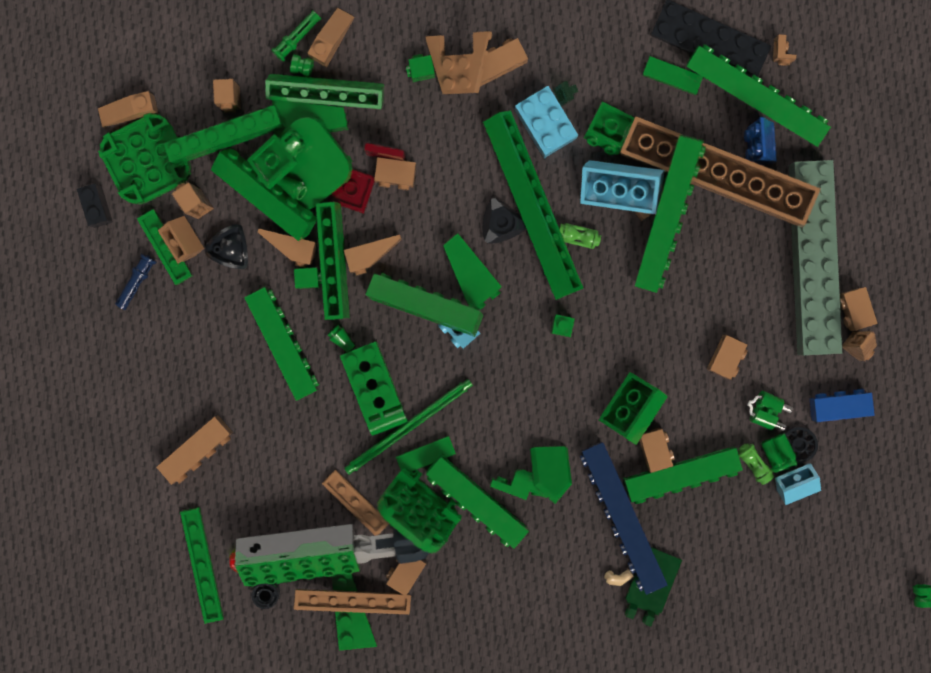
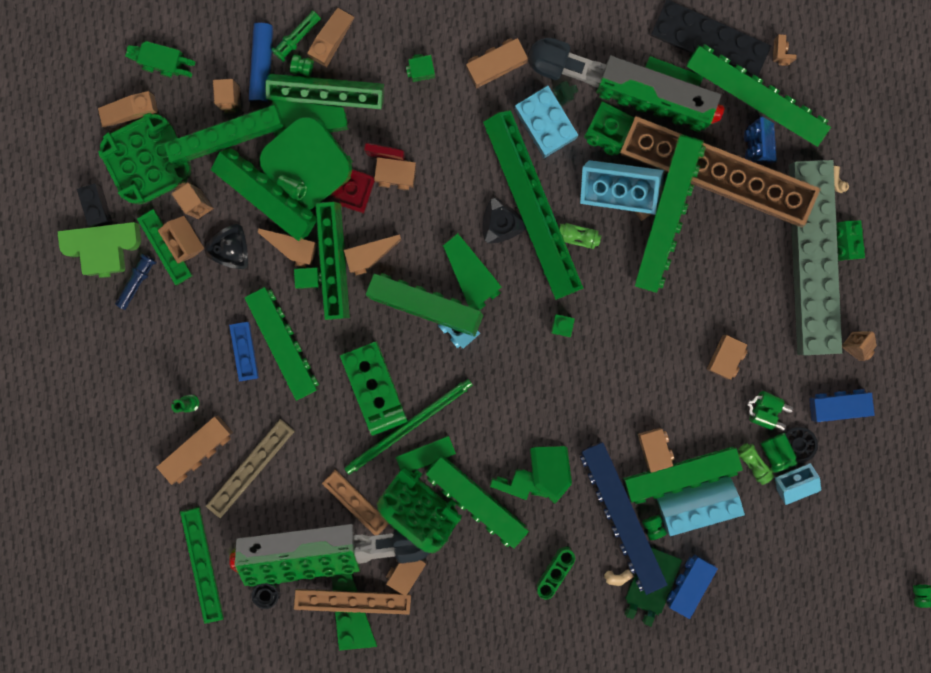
green plate [247,129,306,189] -> none
green cone [327,325,355,353] -> none
medium nougat wing [426,32,492,94] -> none
green brick [599,372,668,445] -> none
medium nougat brick [840,287,878,331] -> none
none -> bright green brick [57,222,141,278]
none -> green hinge [125,41,196,78]
none -> green pin [171,395,200,413]
none -> dark tan tile [206,419,295,518]
none -> blue plate [229,322,259,382]
none -> blue brick [249,23,273,103]
none -> piece [528,38,725,132]
none -> green beam [536,547,575,600]
none -> green wheel [642,515,667,540]
none -> medium azure slope [657,476,745,536]
none -> blue brick [666,554,718,619]
none -> tan arm [834,166,849,193]
none -> green bracket [836,220,865,261]

